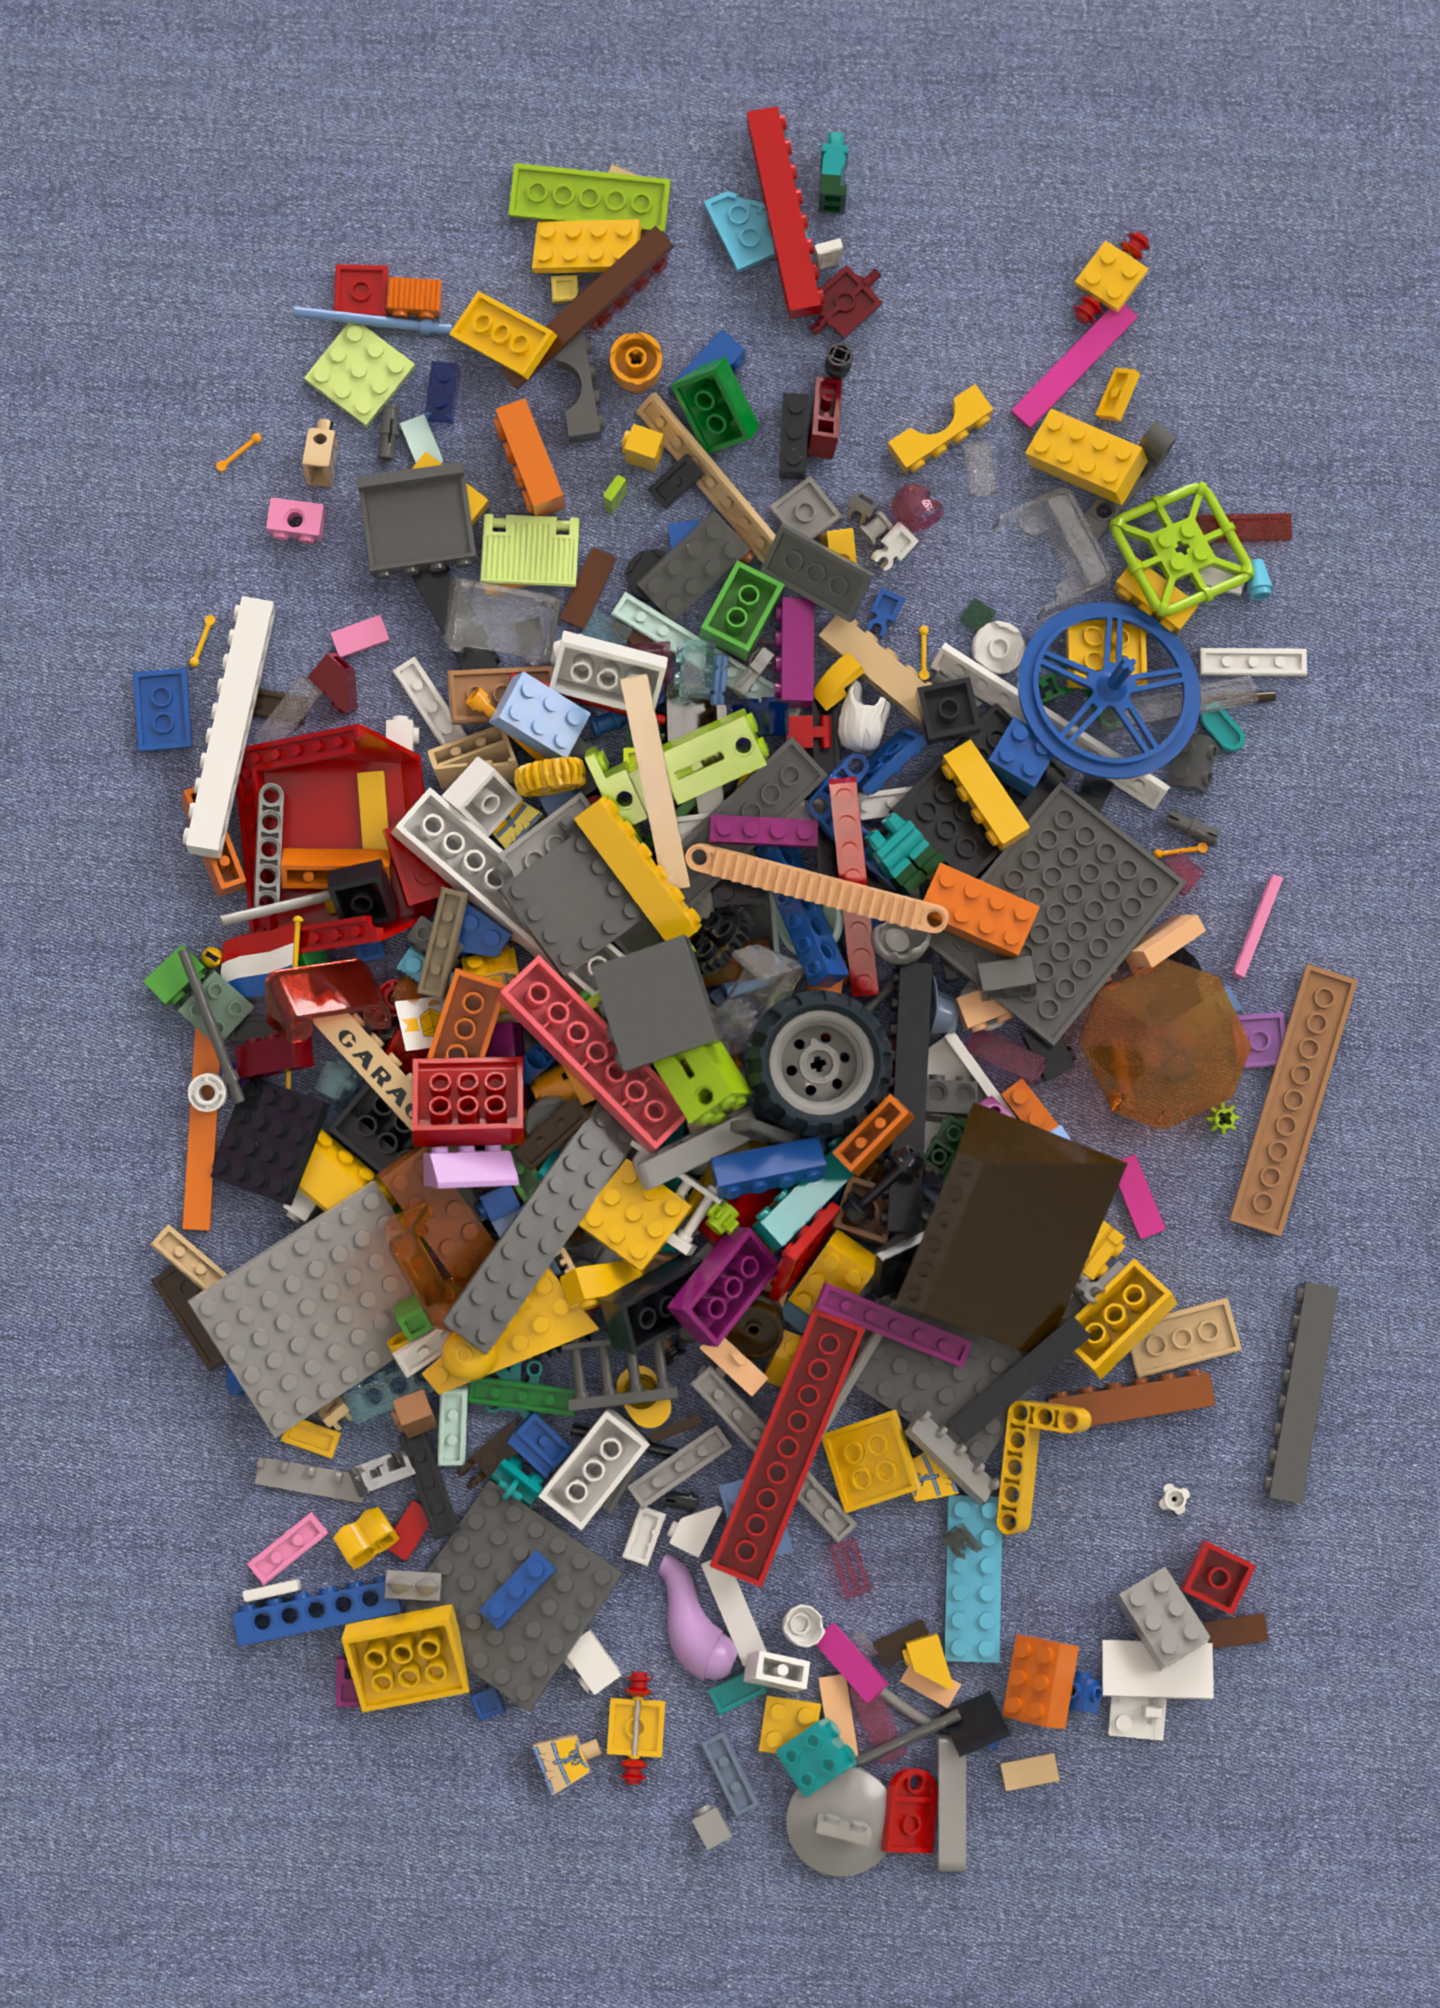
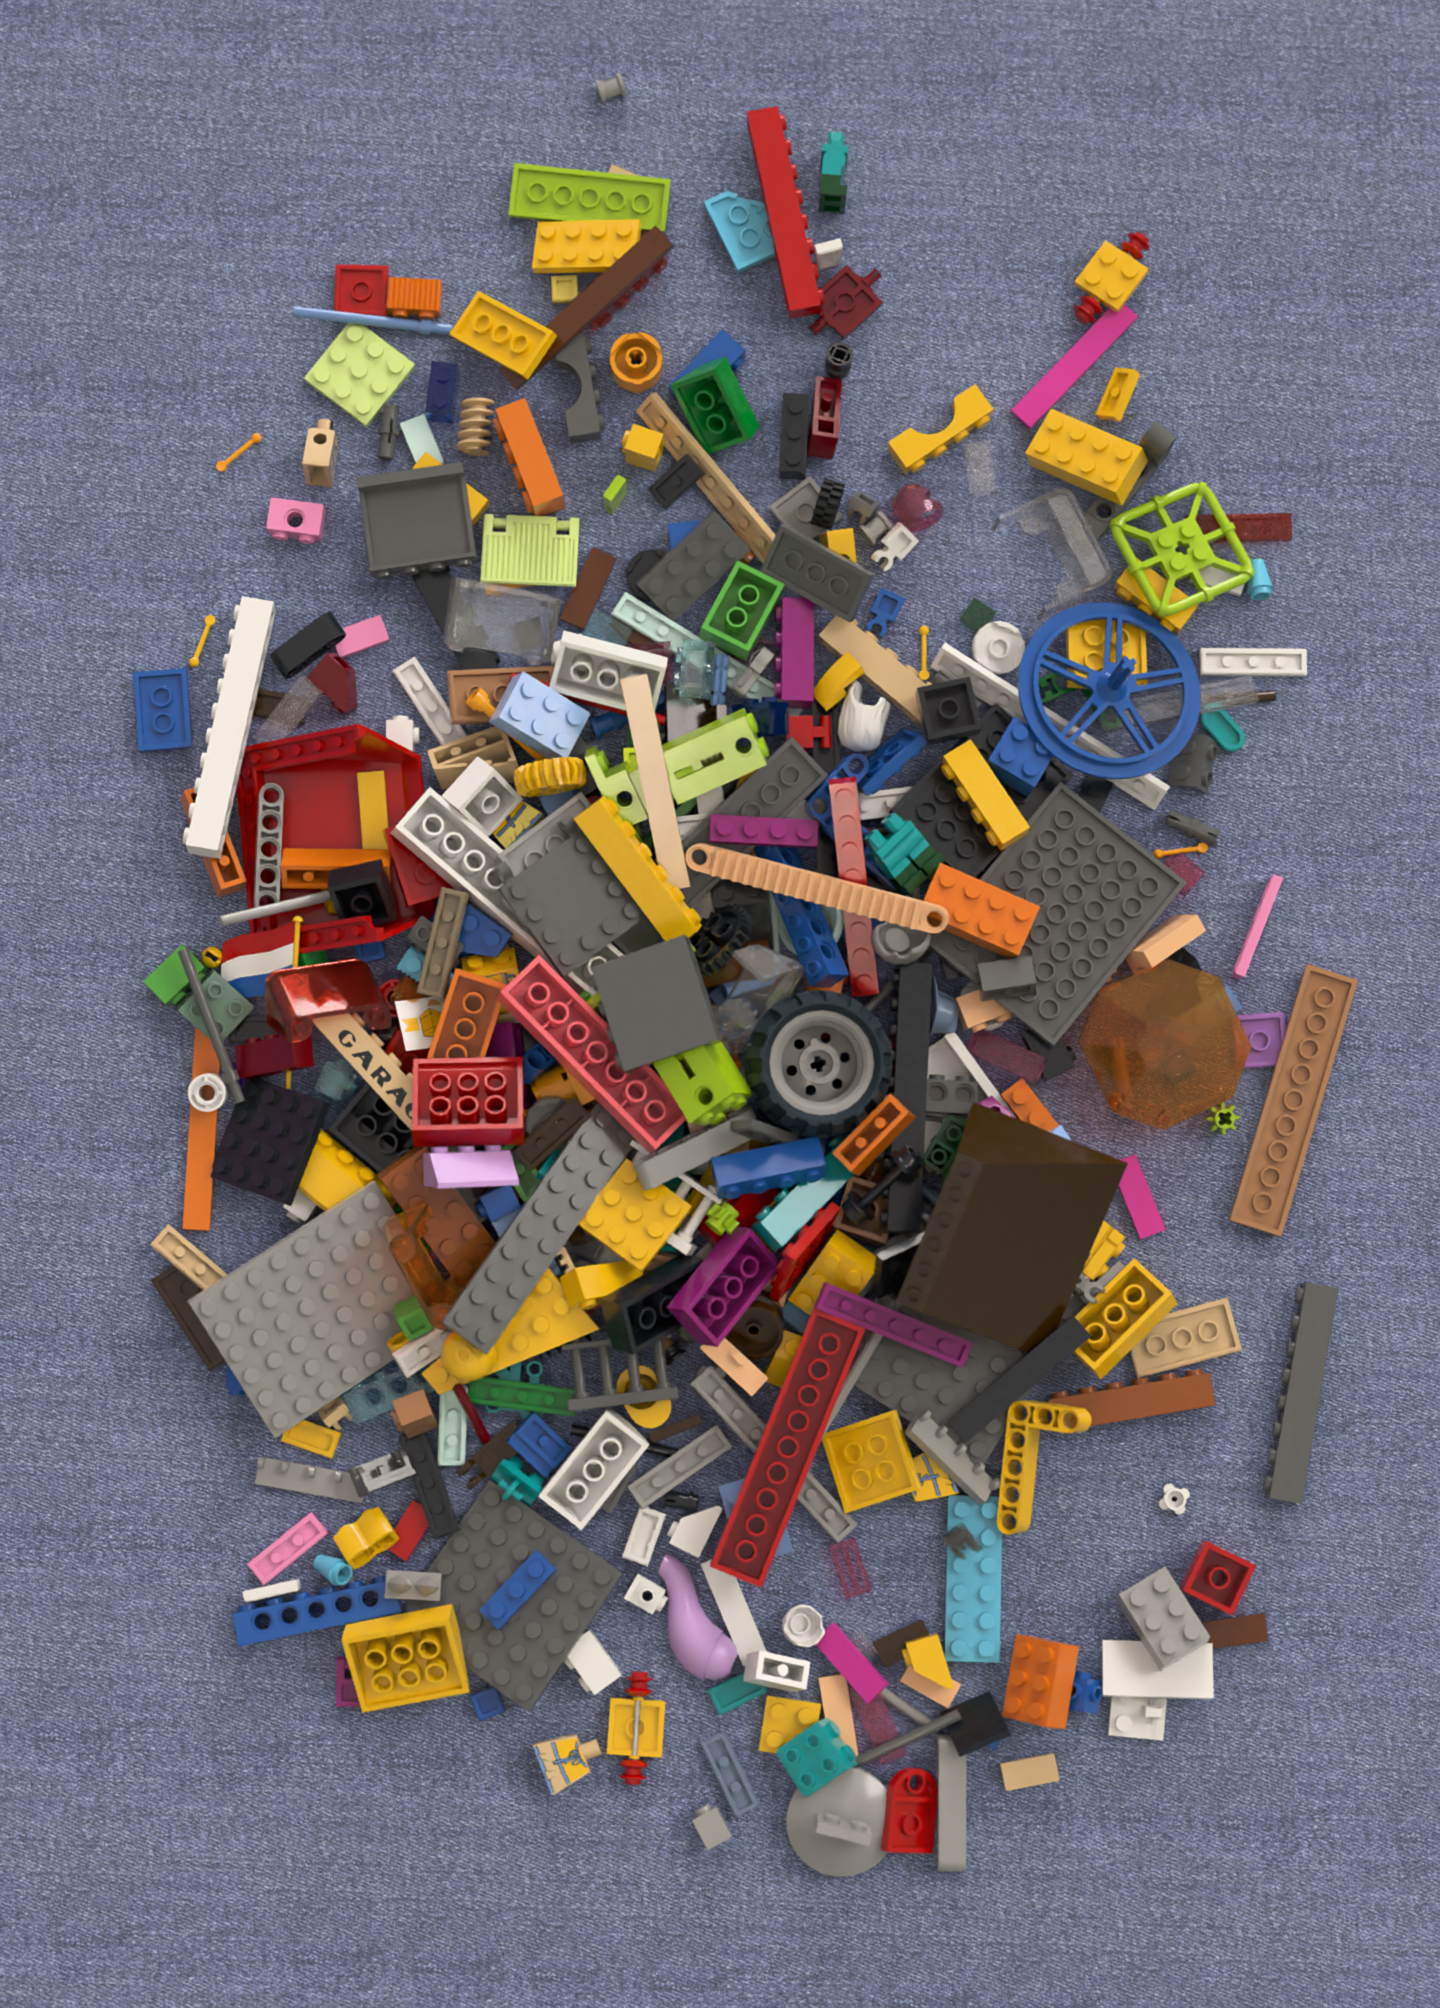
none -> black beam [270,612,346,679]
none -> medium azure cone [313,1554,353,1585]
none -> dark red bar [453,1383,491,1444]
none -> tan piece [457,397,495,456]
none -> light grey bush [595,72,627,104]
none -> white brick [624,1573,668,1615]
none -> black tyre [811,478,845,530]

